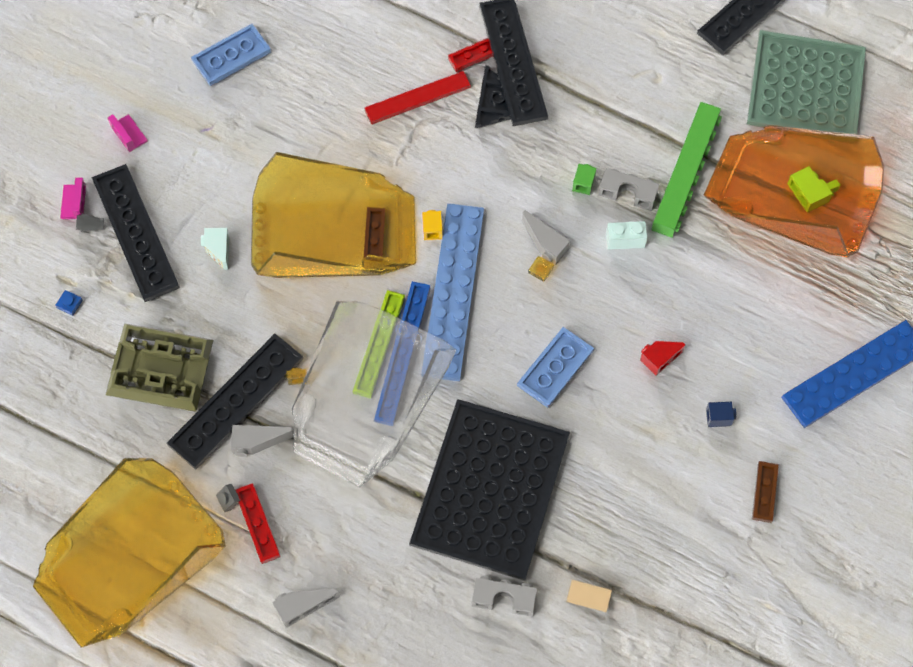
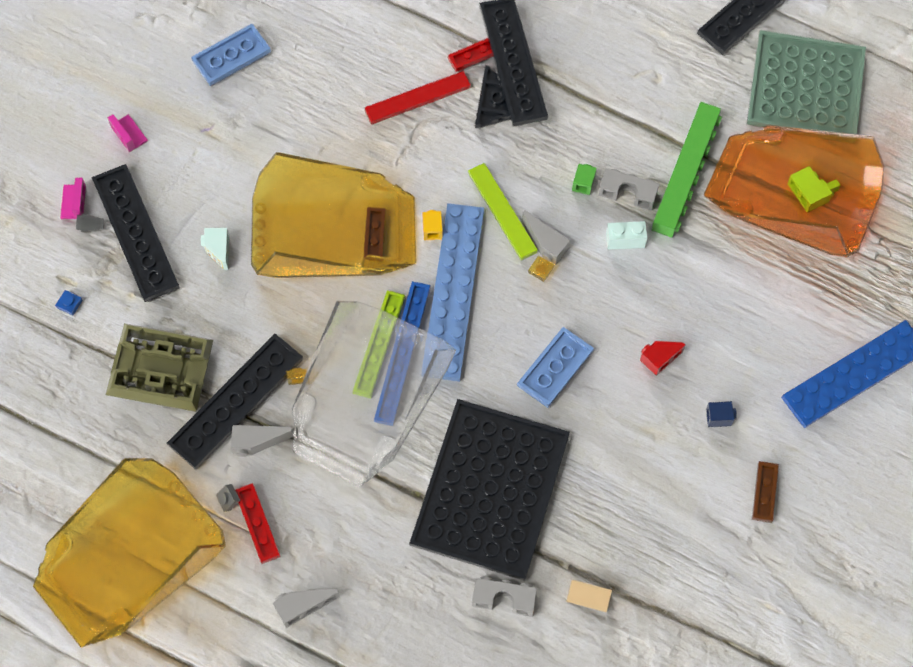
none -> lime tile [468,163,538,261]

